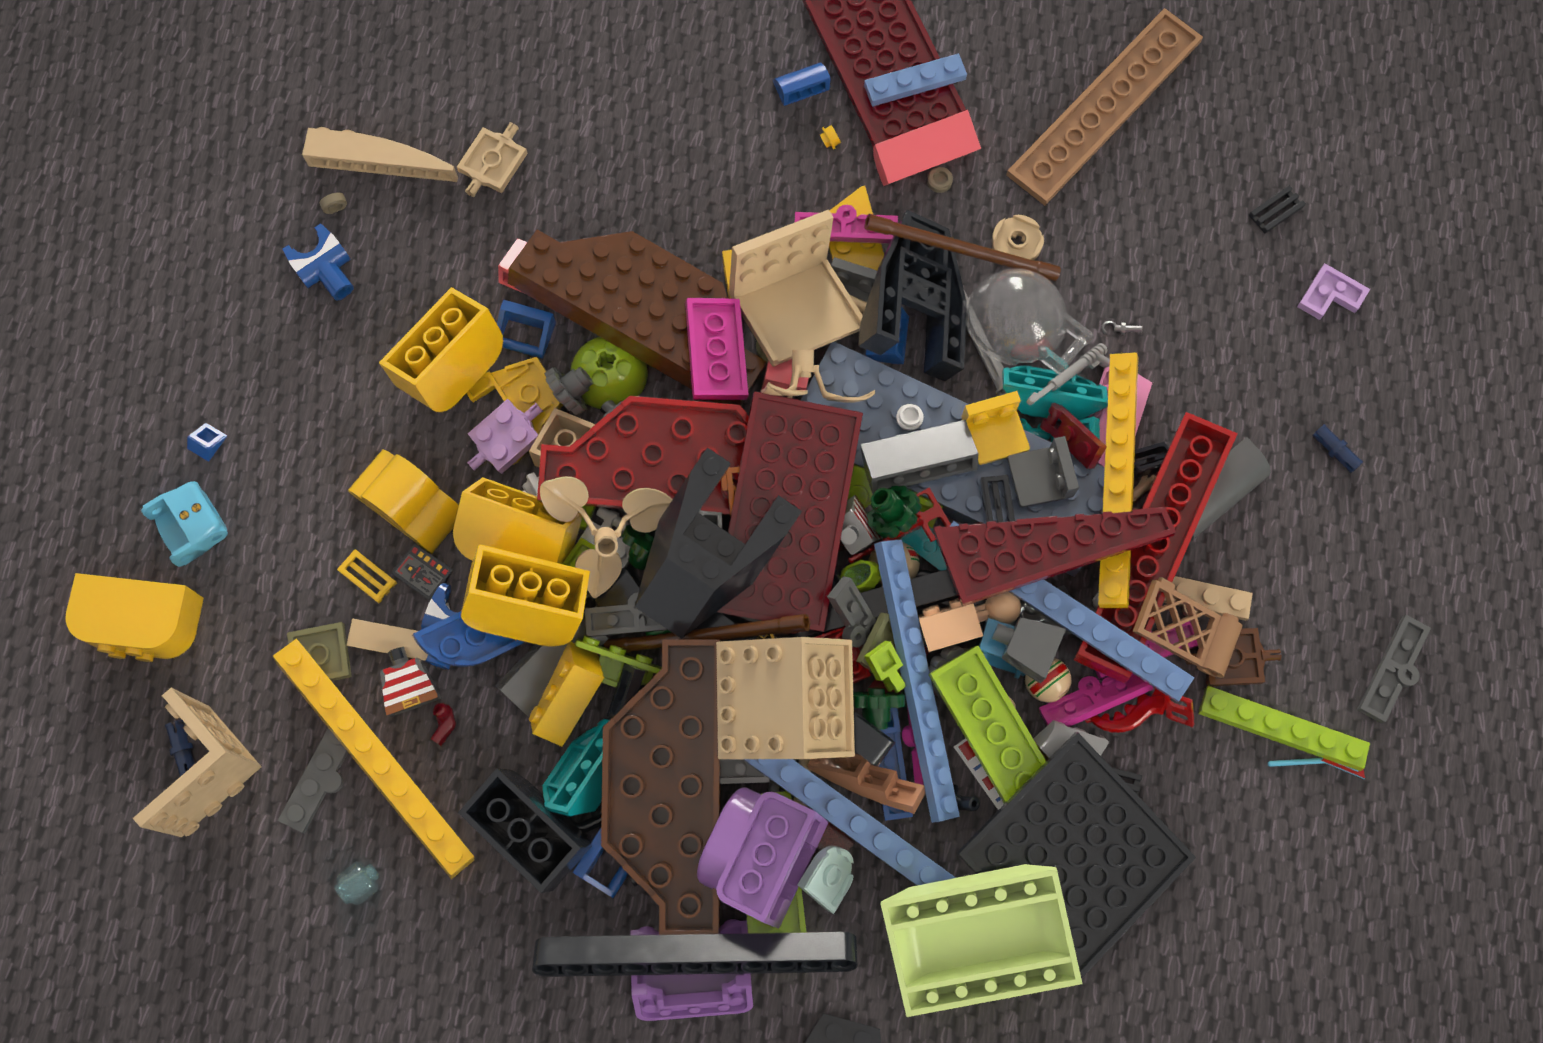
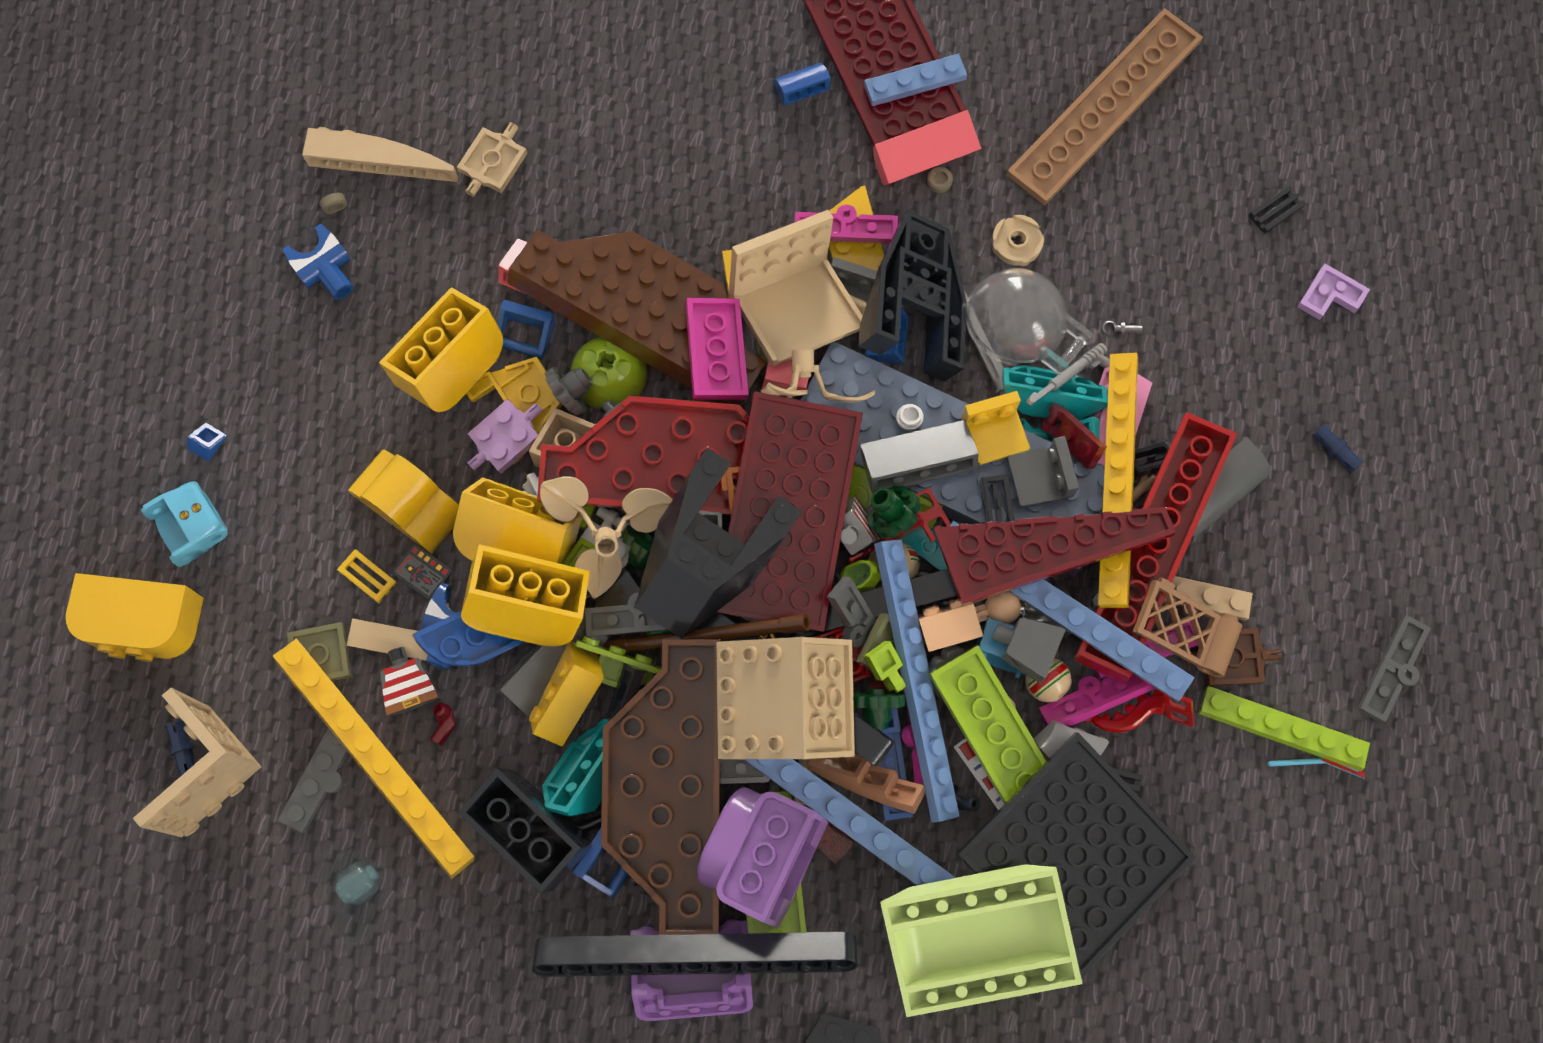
light aqua tile [797,845,854,914] -> none
yellow plate [820,125,841,149] -> none
reddish brown piece [864,214,1061,281] -> none

